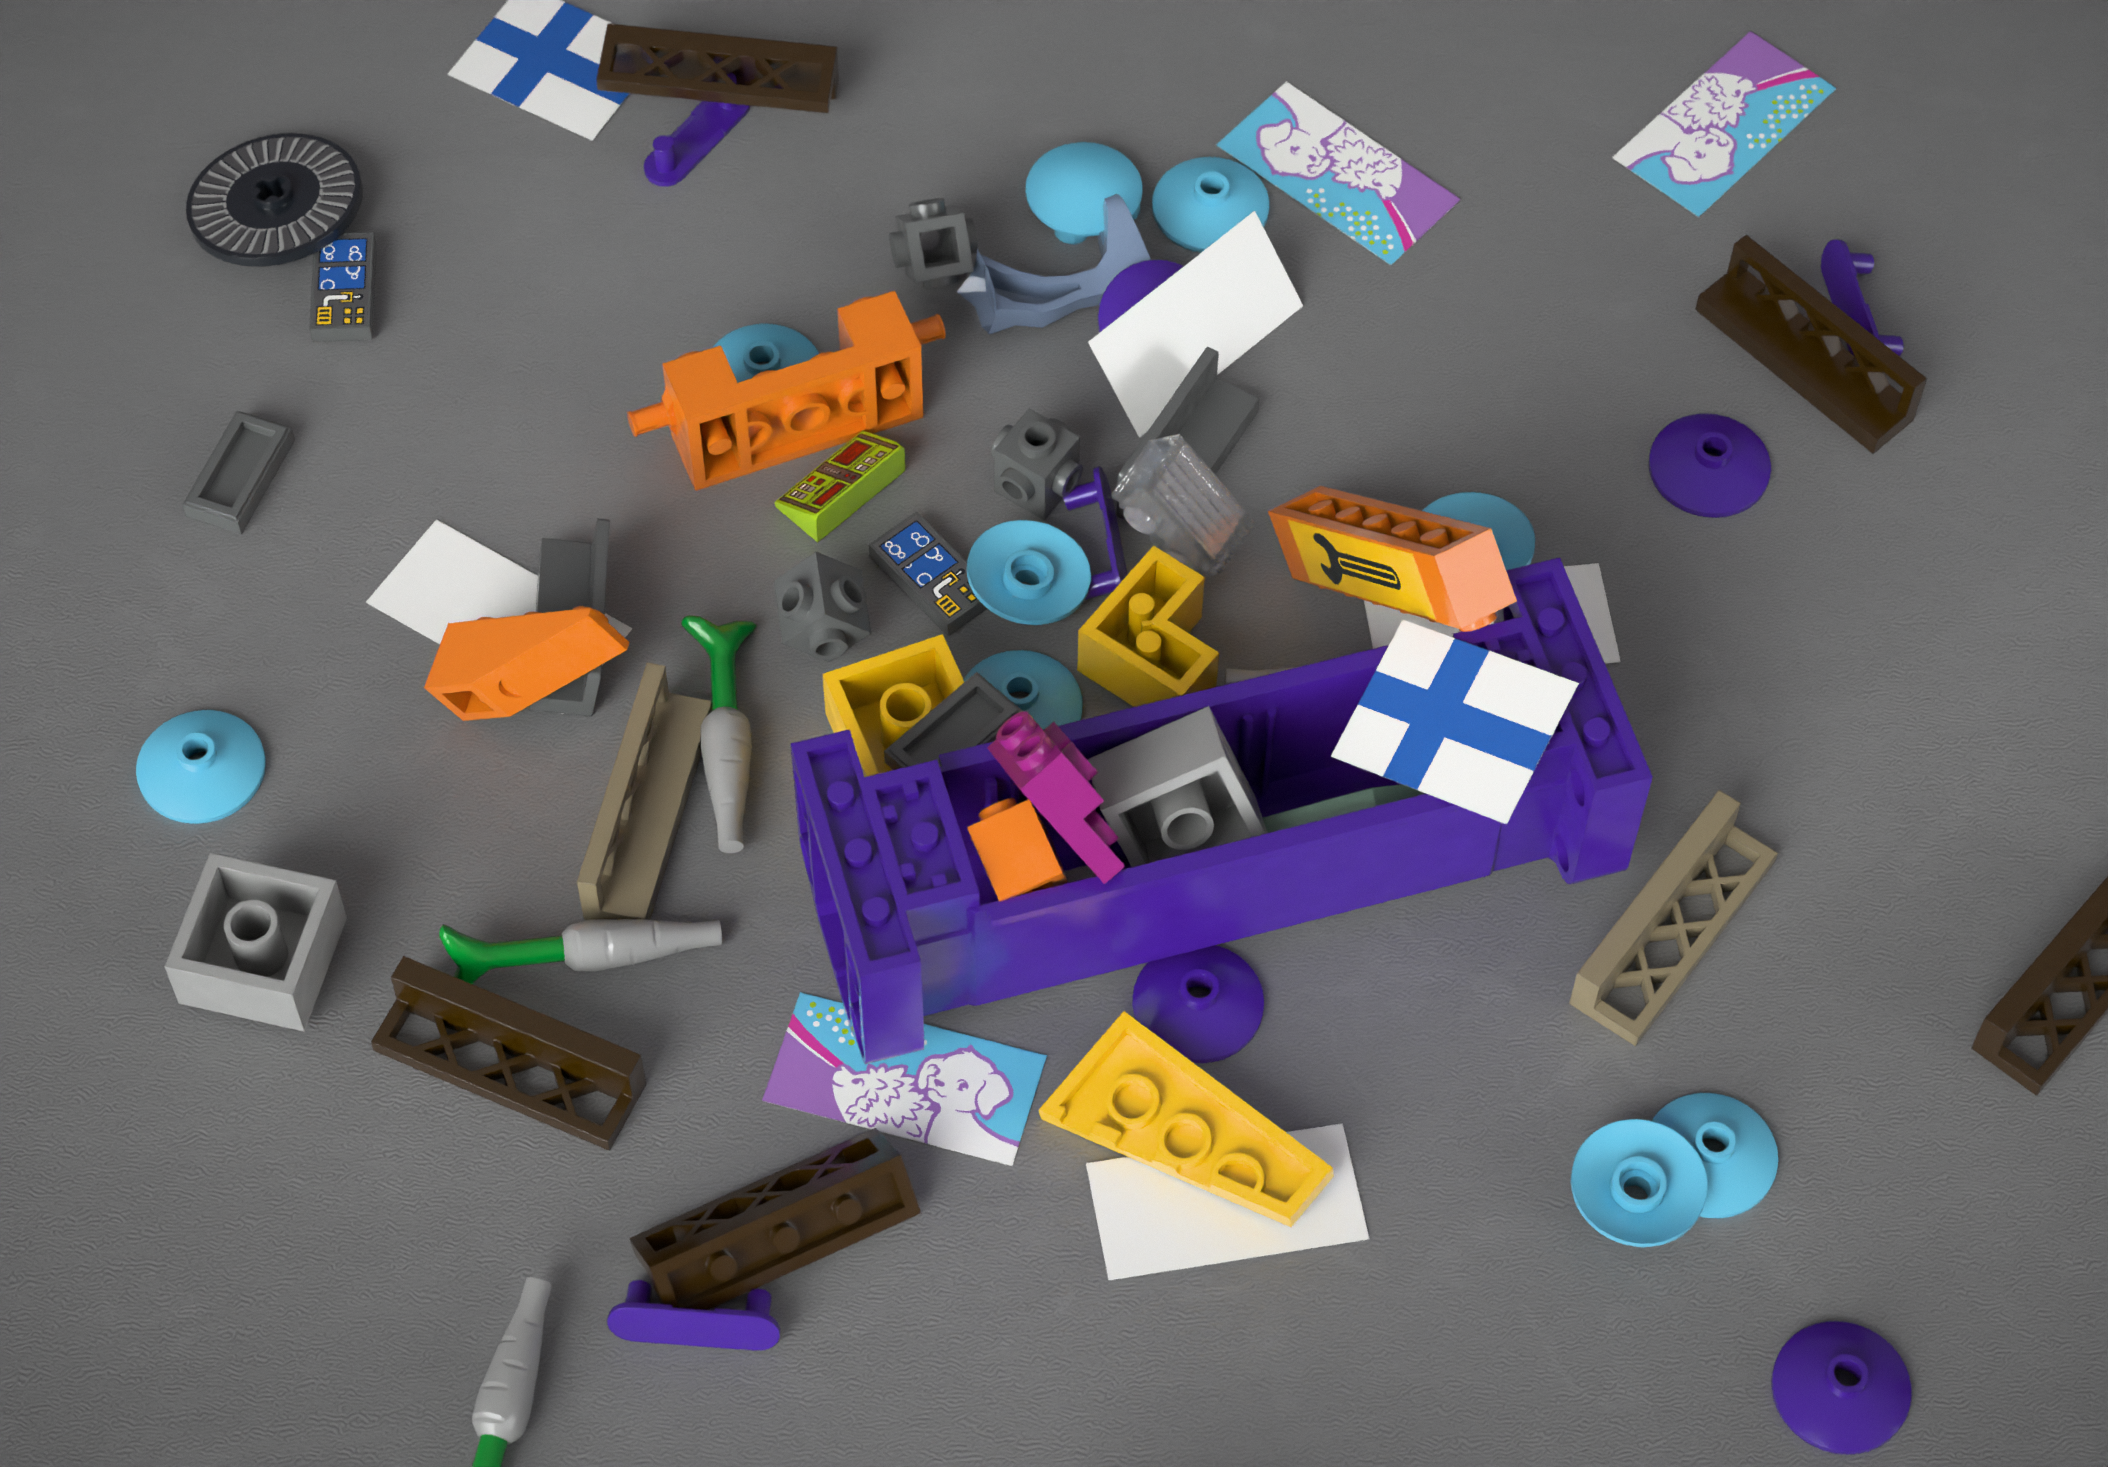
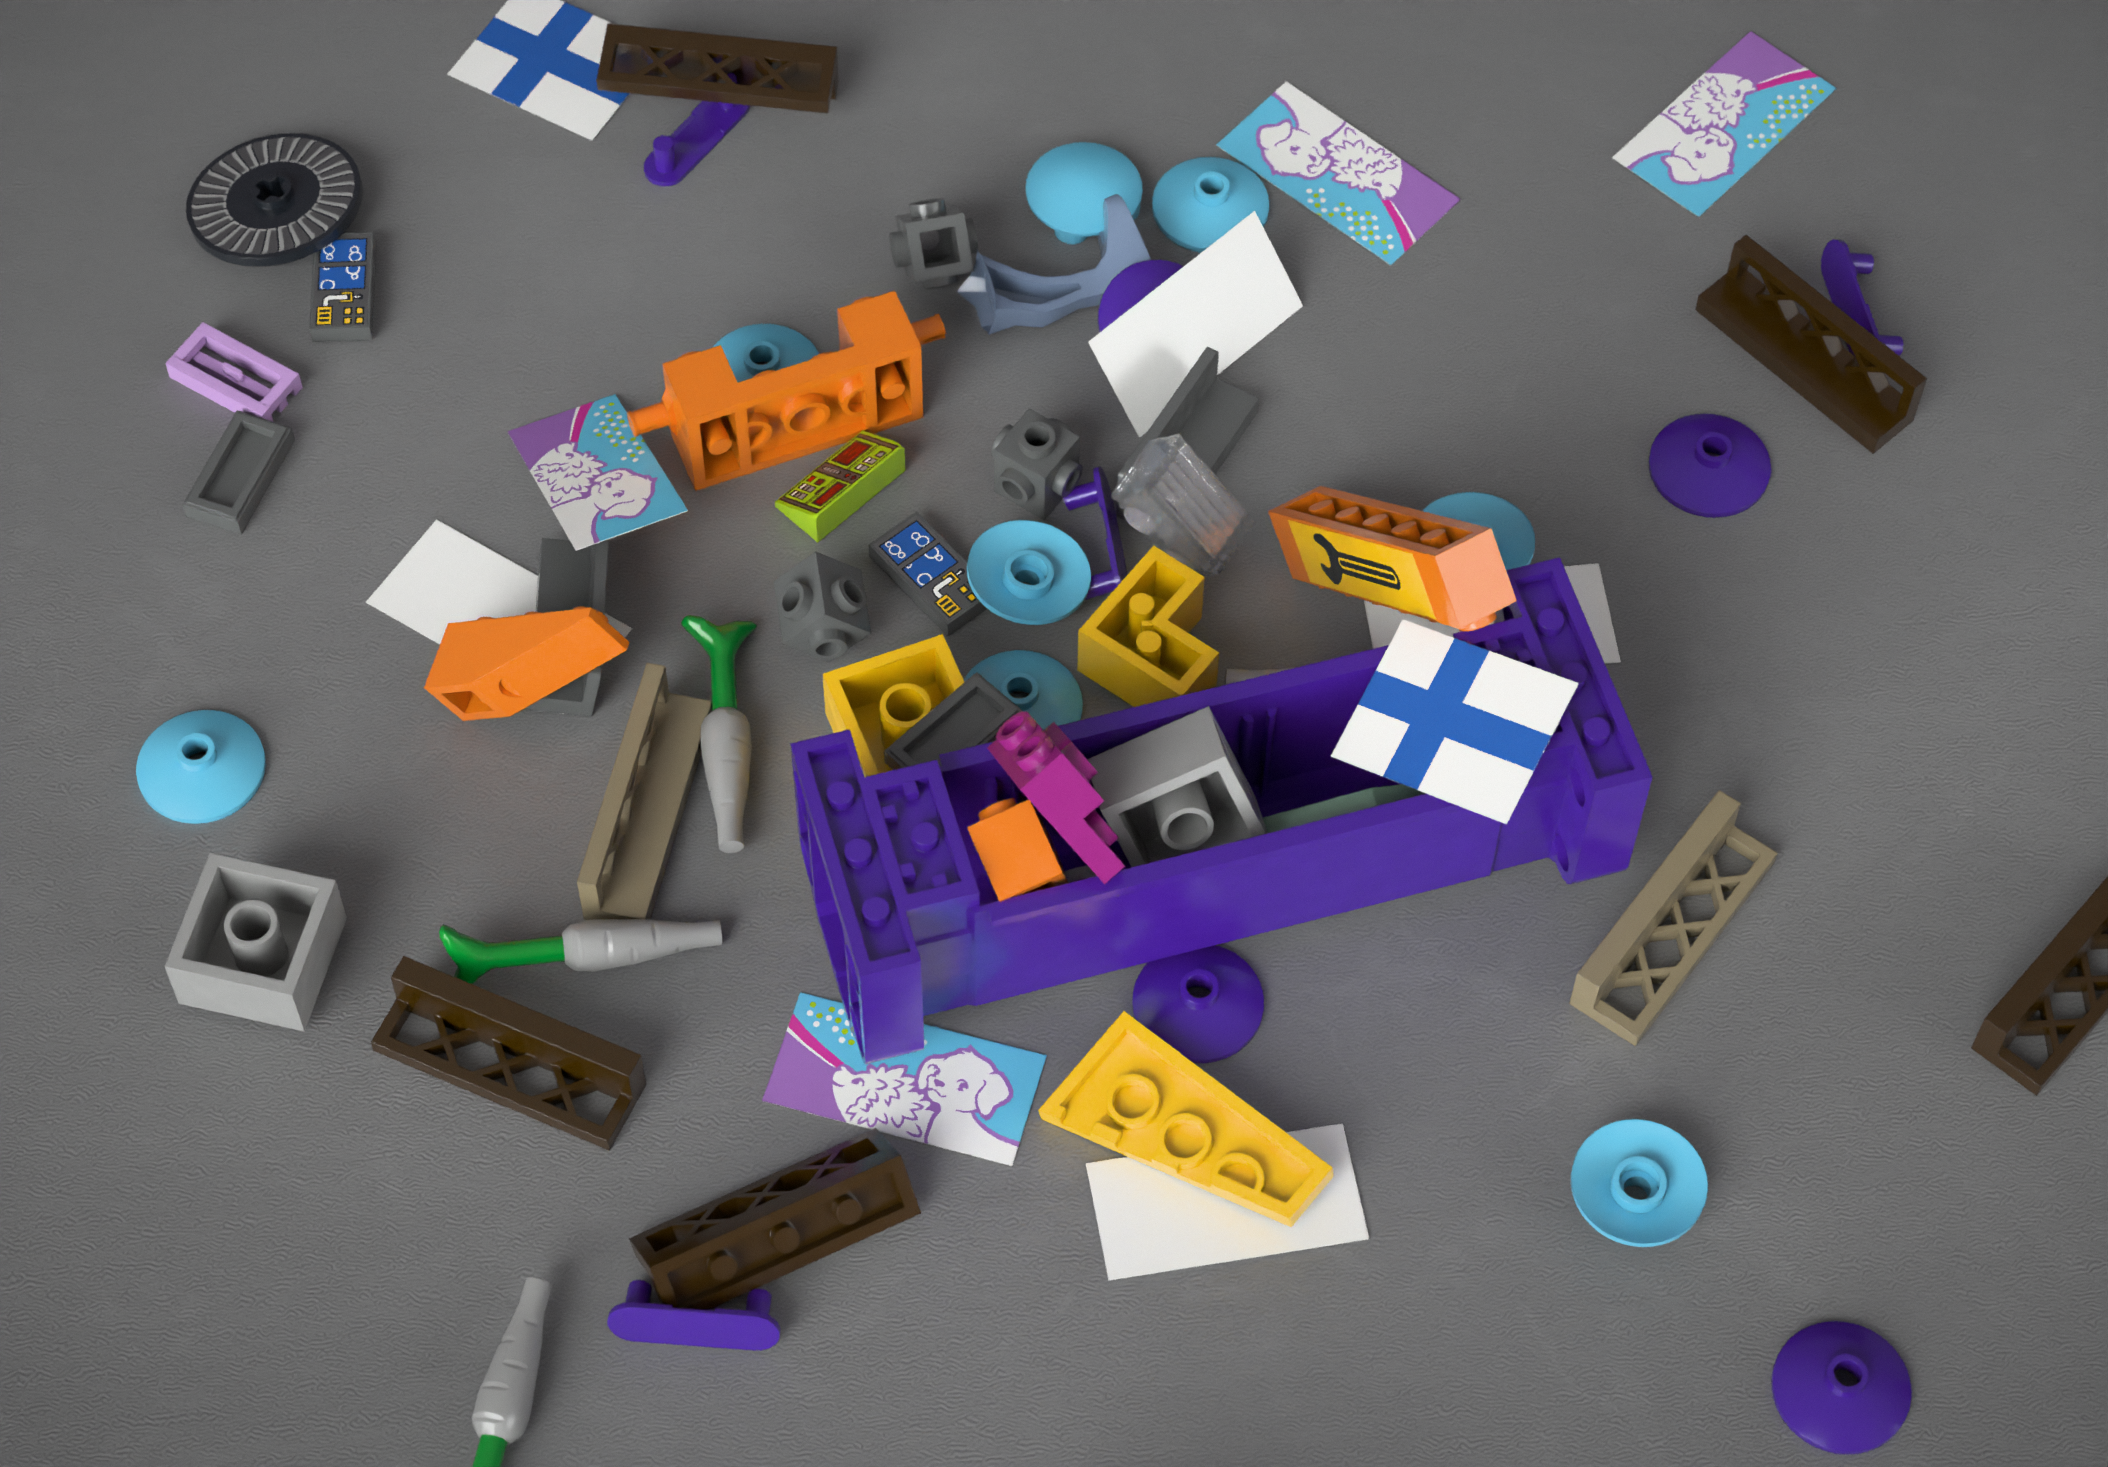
medium azure dish [1652,1093,1778,1219] -> none
none -> lavender tile [165,322,303,422]
none -> sticker [507,394,688,551]

